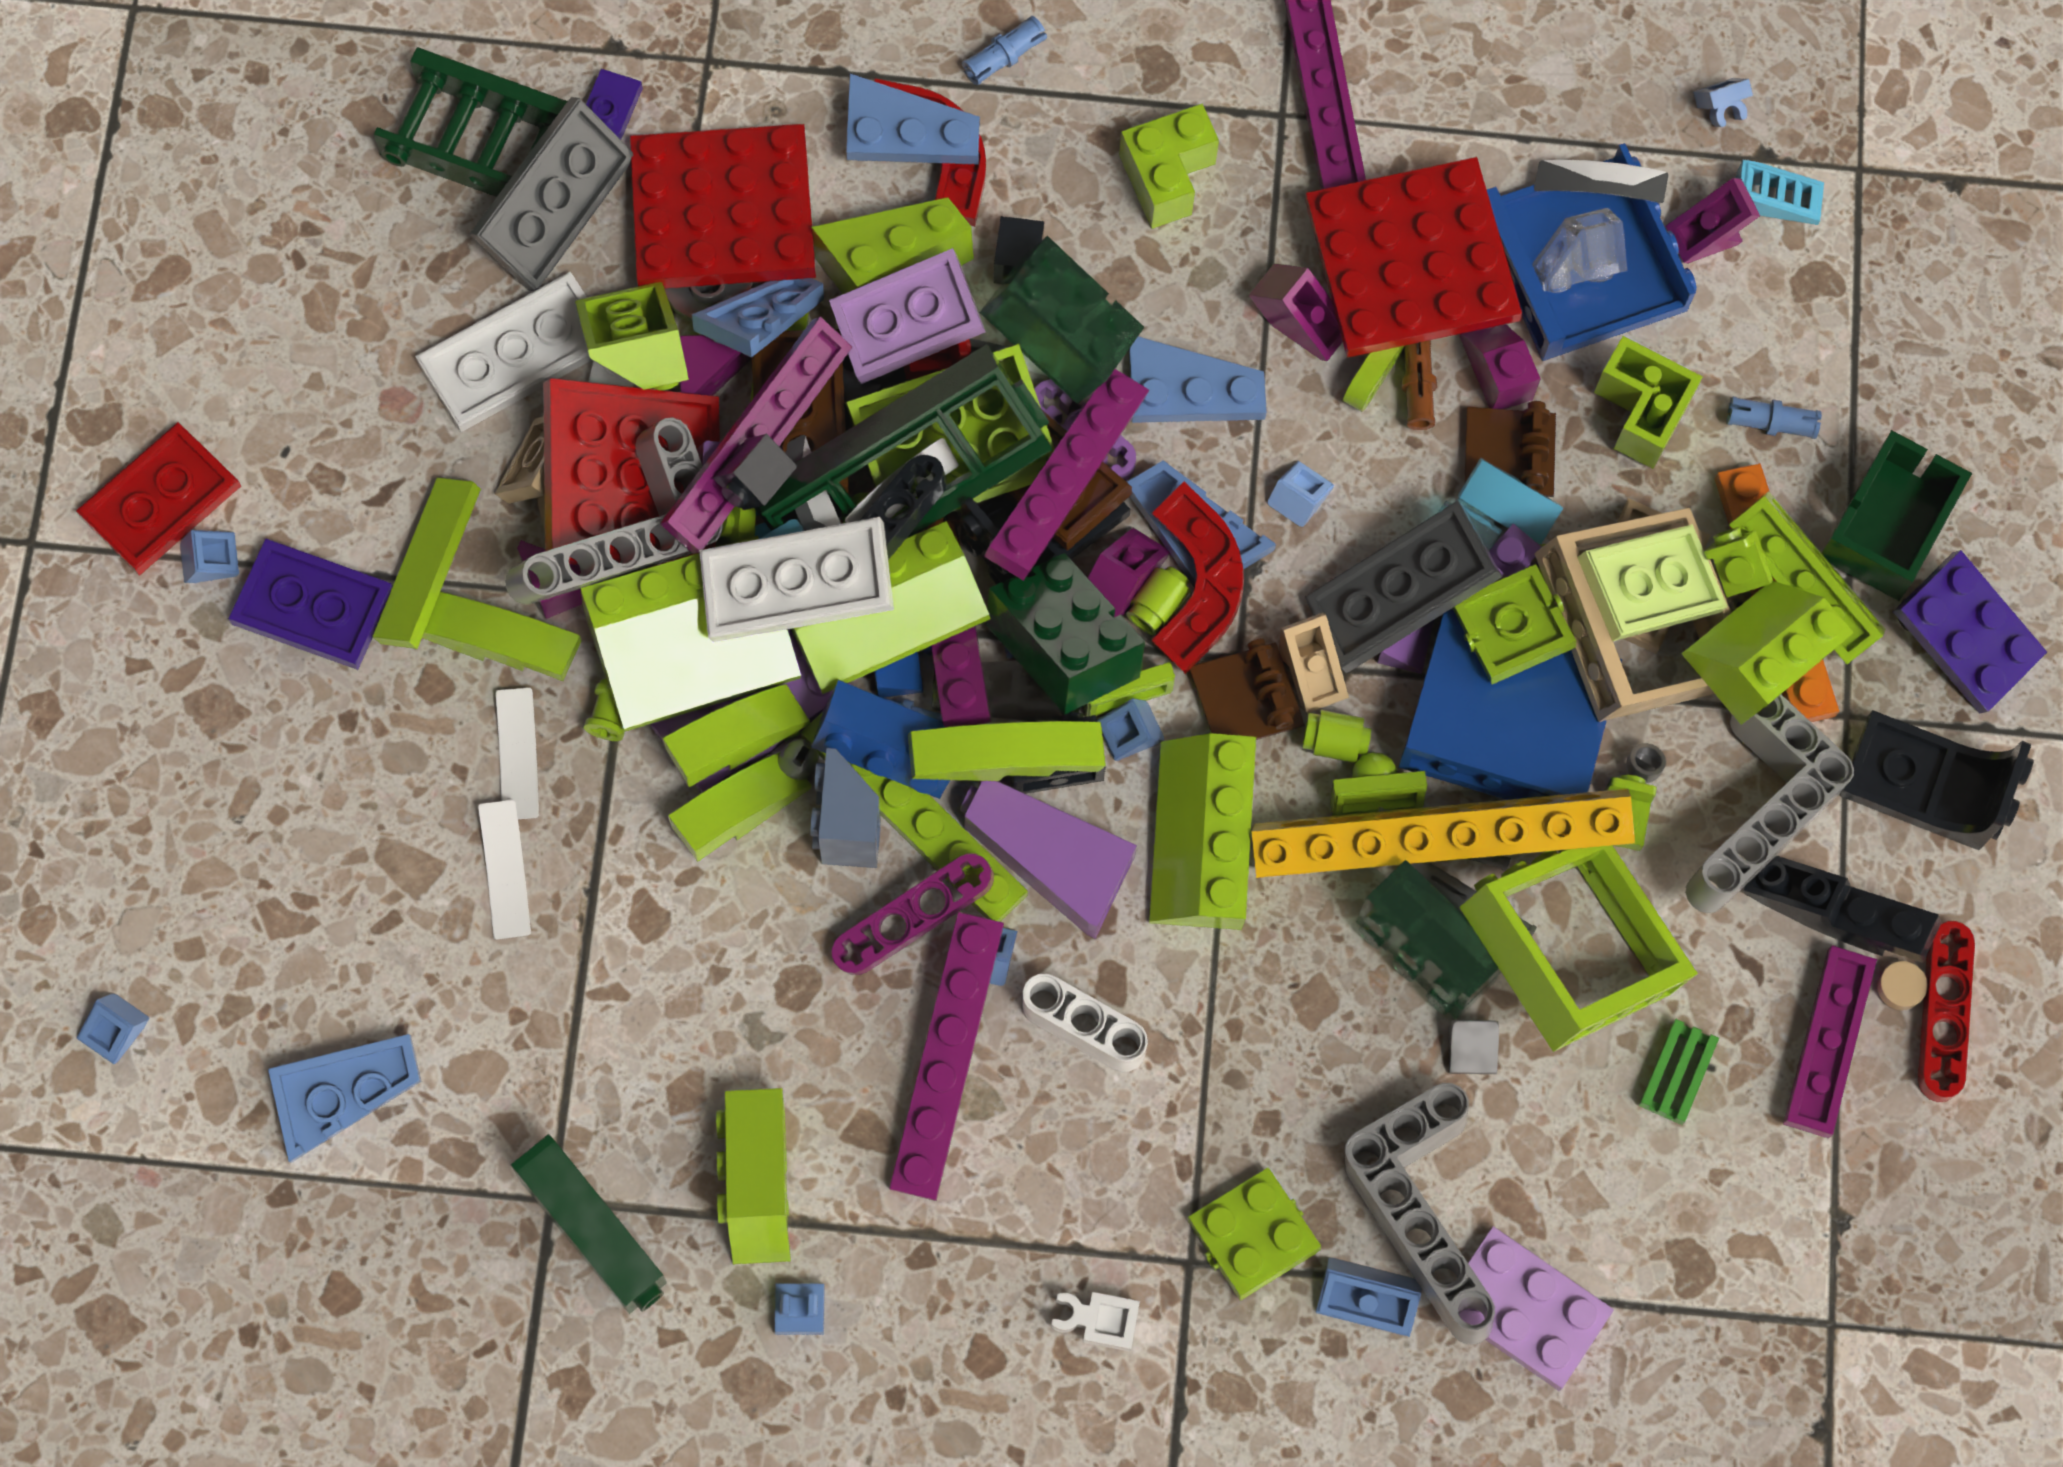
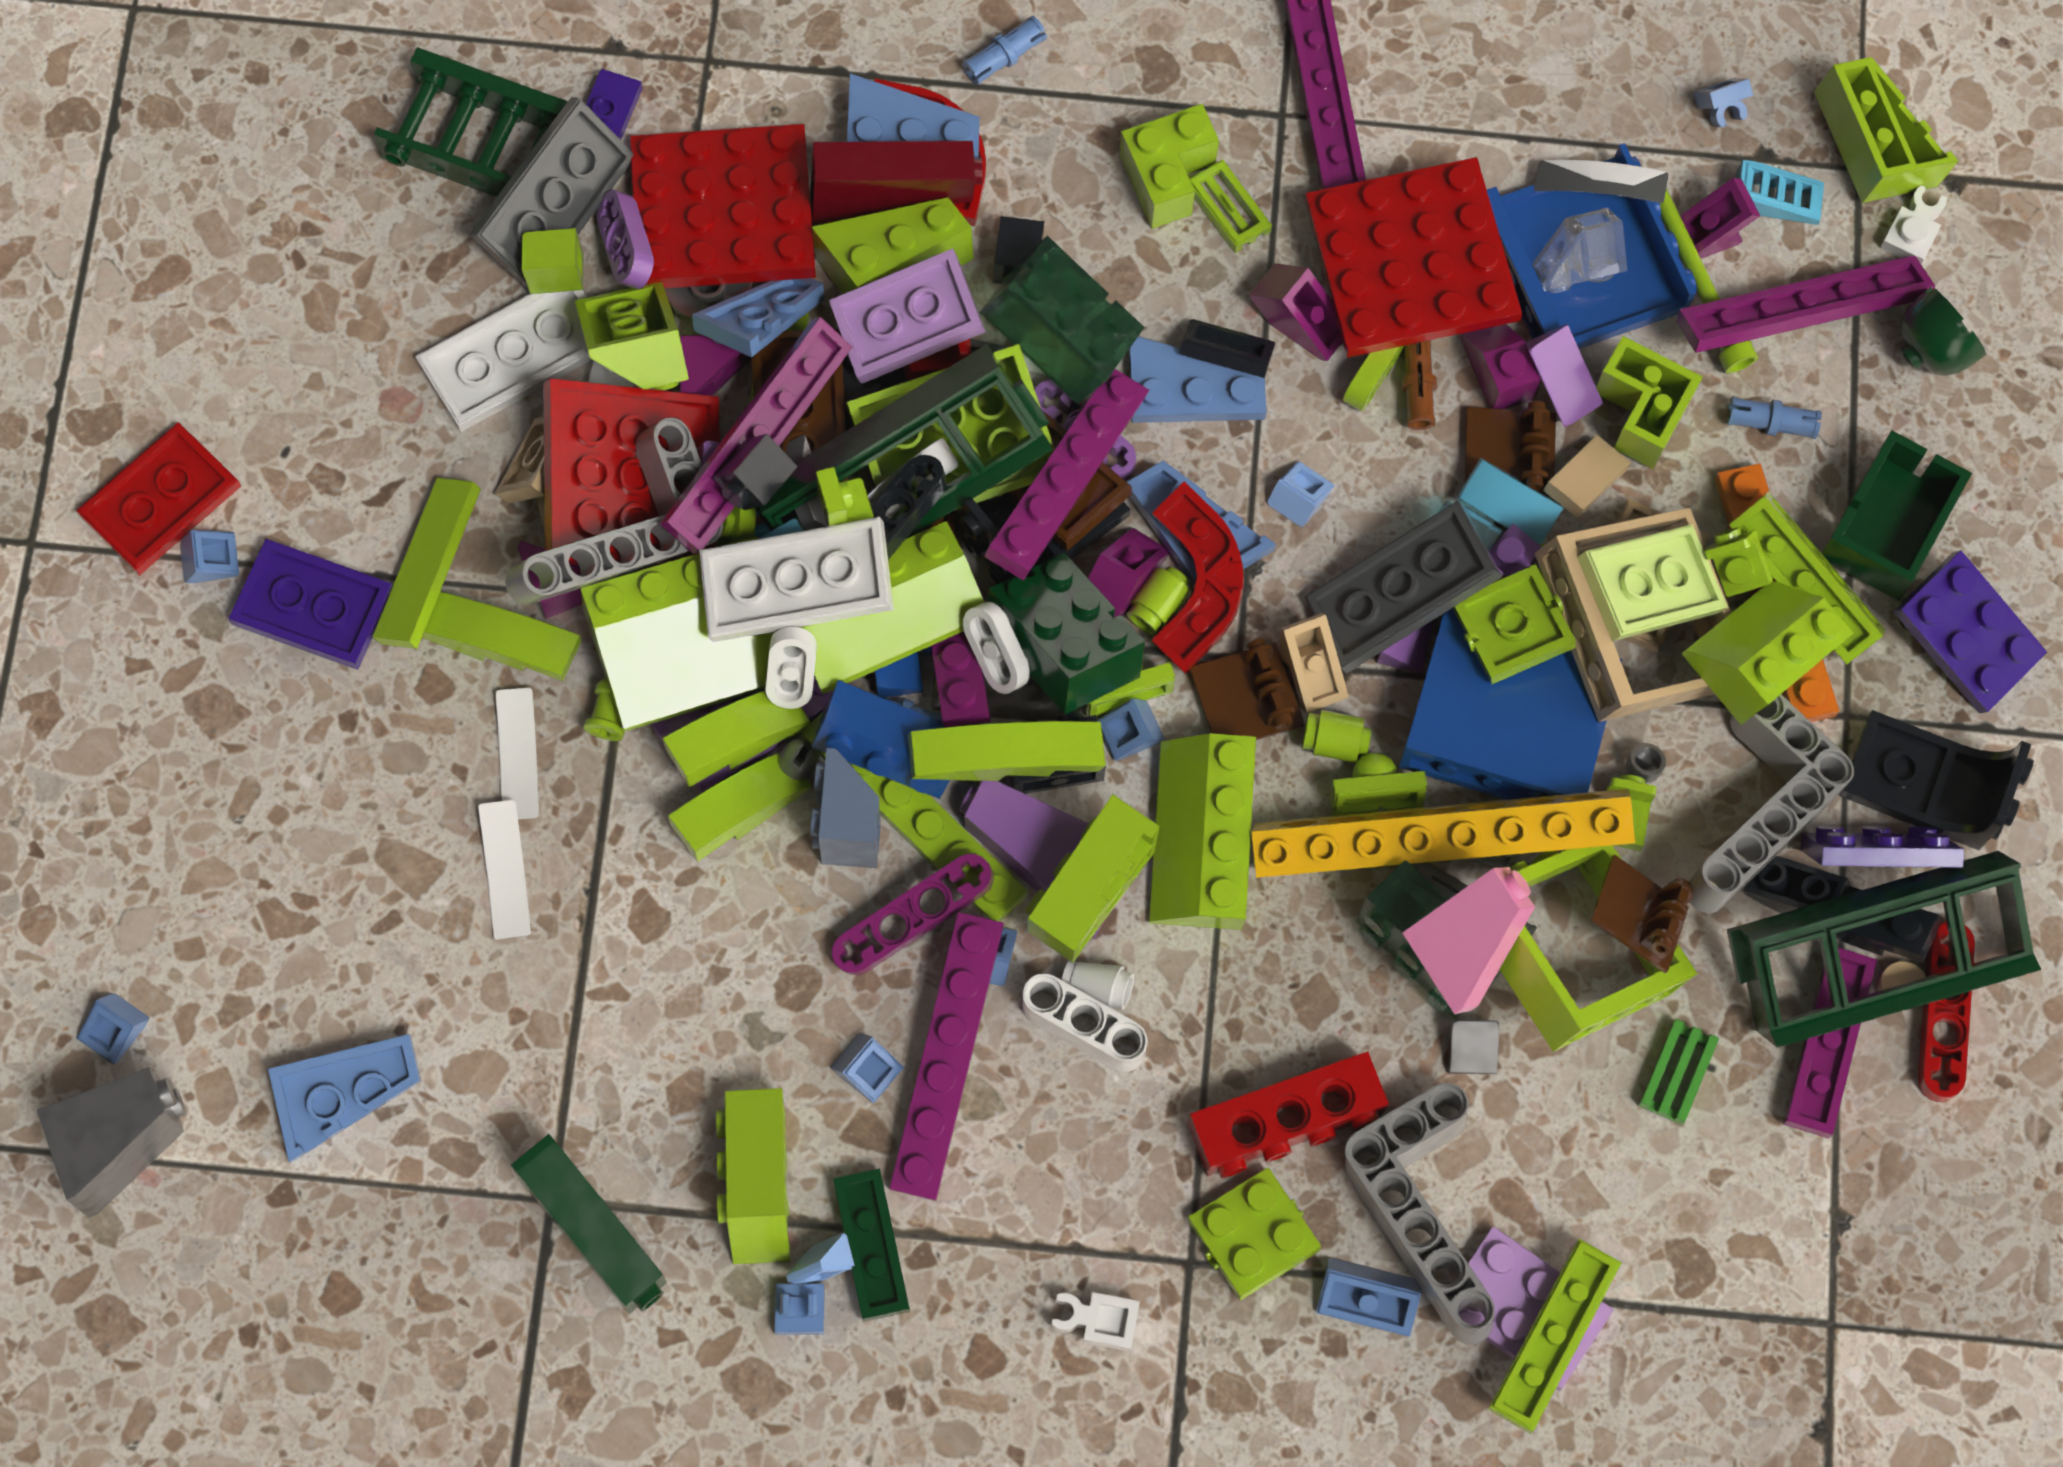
none -> flat silver slope [37,1067,186,1218]
none -> lime panel [522,228,584,294]
none -> medium lavender beam [597,190,654,289]
none -> white plate [766,627,817,709]
none -> light blue slope [786,1233,855,1284]
none -> dark red slope [810,141,983,225]
none -> lime bracket [816,467,873,527]
none -> medium blue slope [831,1033,904,1103]
none -> dark green plate [833,1168,910,1322]
none -> white plate [963,602,1030,694]
none -> lime wedge [1025,794,1160,963]
none -> white cone [1062,961,1134,1010]
none -> black tile [1179,319,1275,378]
none -> red brick [1187,1051,1389,1178]
none -> lime tile [1190,159,1272,253]
none -> bright pink slope [1402,867,1535,1014]
none -> lime tile [1487,1239,1622,1434]
none -> medium lavender slope [1526,324,1603,427]
none -> tan tile [1543,435,1632,519]
none -> reddish brown hinge [1590,854,1693,973]
none -> lime piece [1659,188,1759,374]
none -> magenta plate [1676,255,1935,353]
none -> dark green piece [1727,851,2041,1048]
none -> dark purple plate [1801,825,1964,867]
none -> lime wedge [1814,57,1959,203]
none -> white plate [1880,185,1947,264]
none -> dark green cylinder [1900,287,1987,376]

